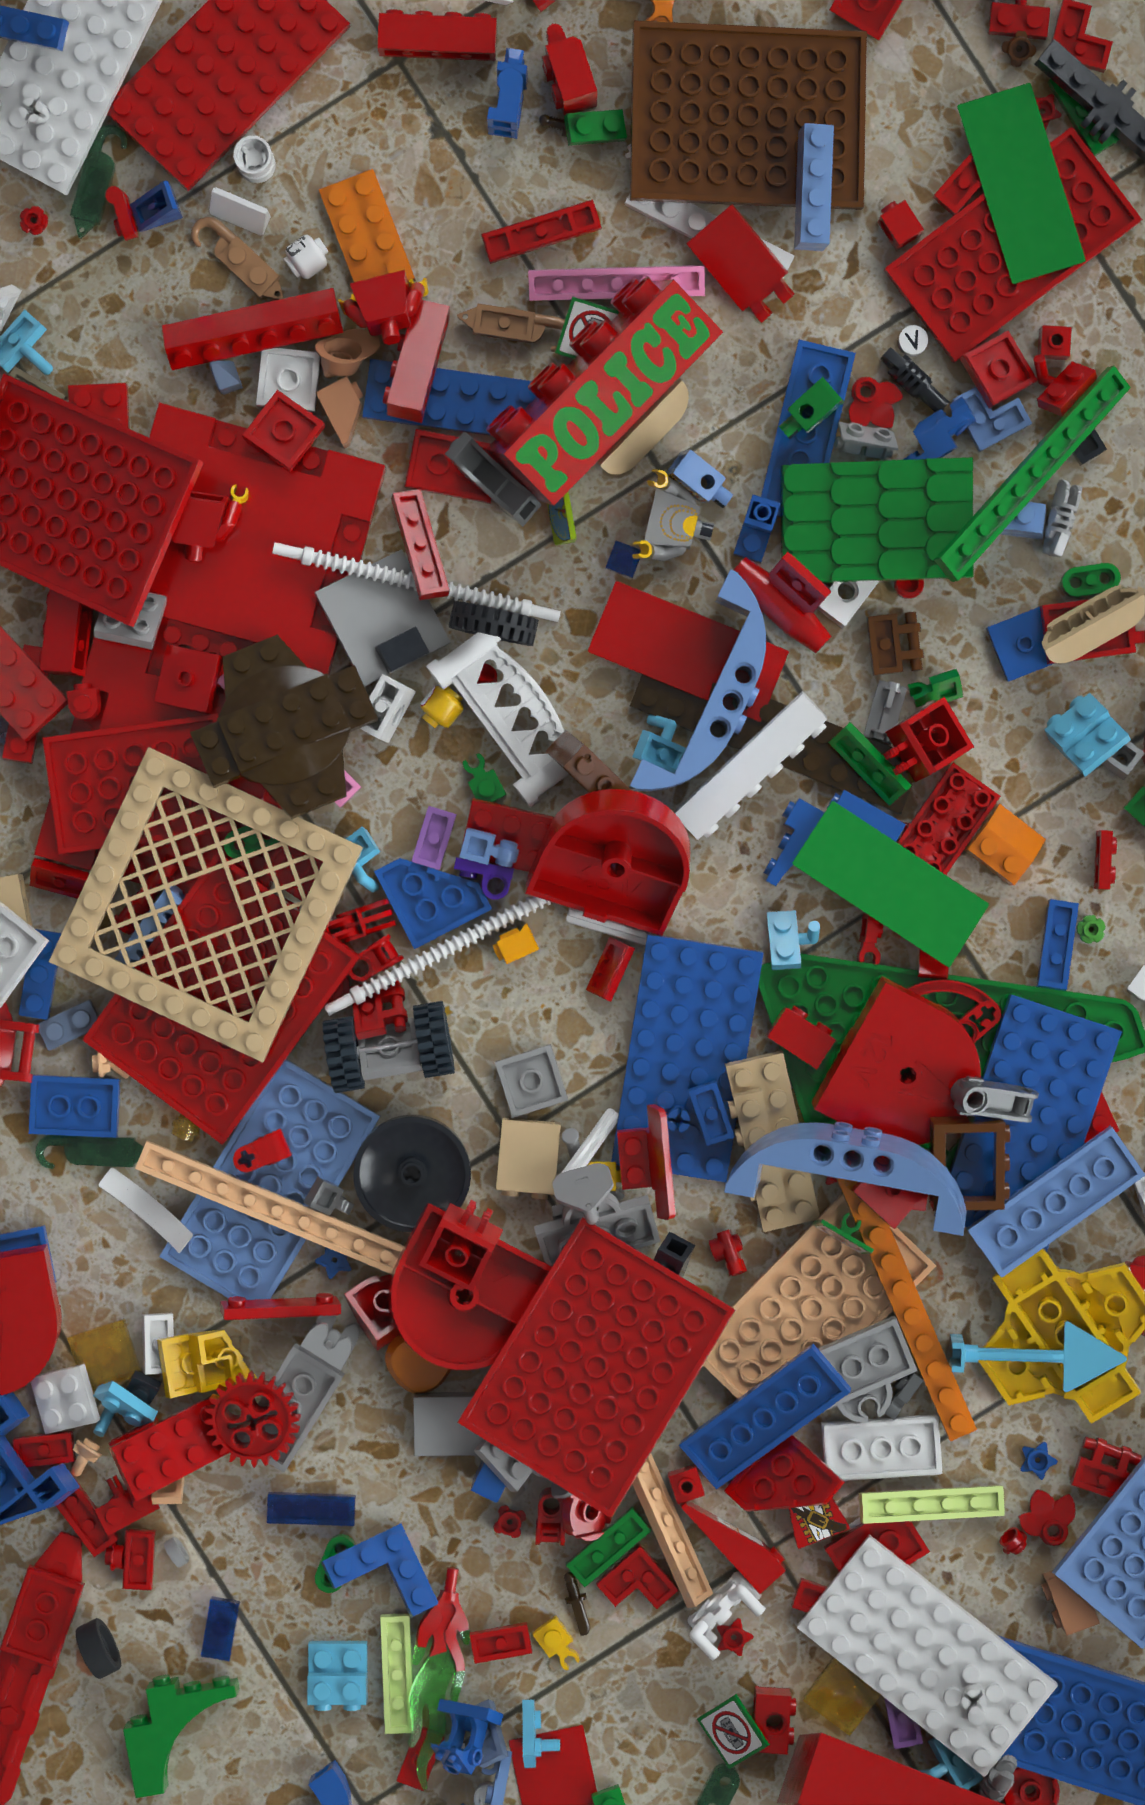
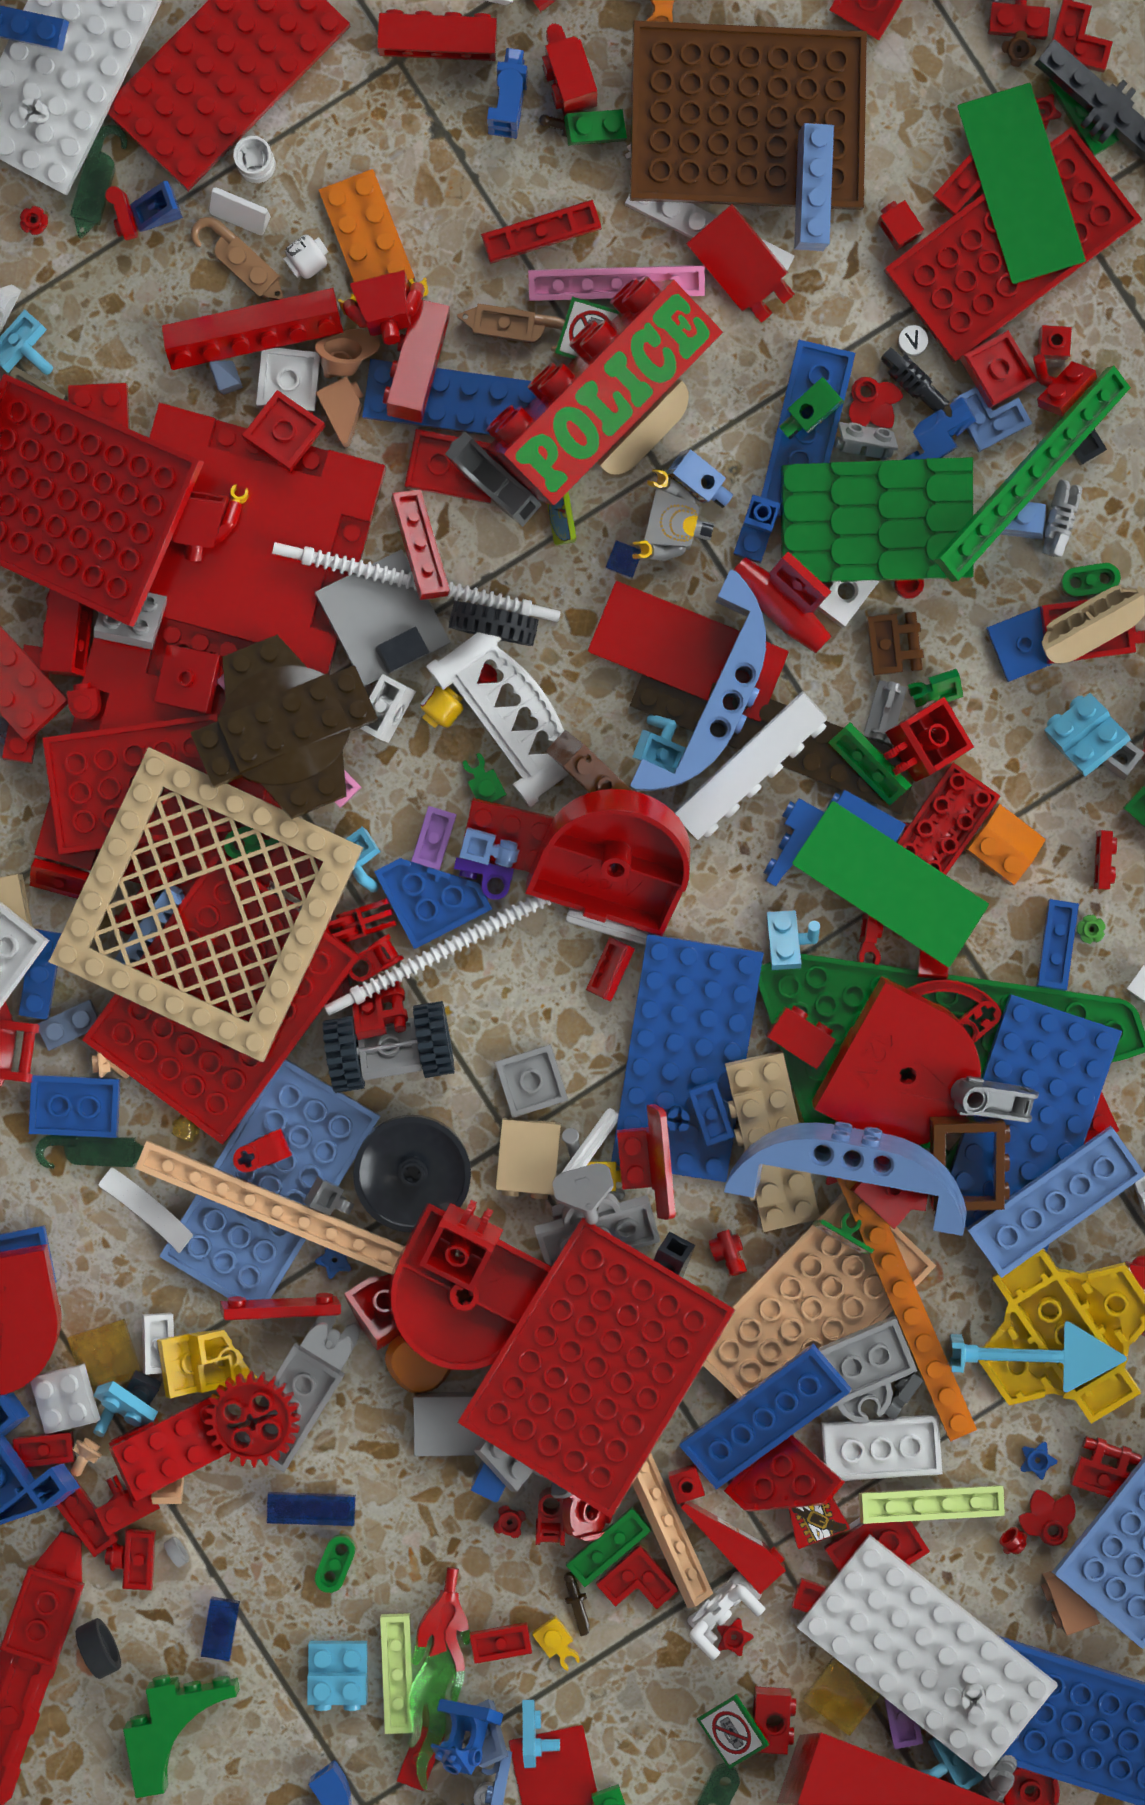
blue plate [321,1523,439,1618] -> none
light orange window [492,923,539,964] -> none

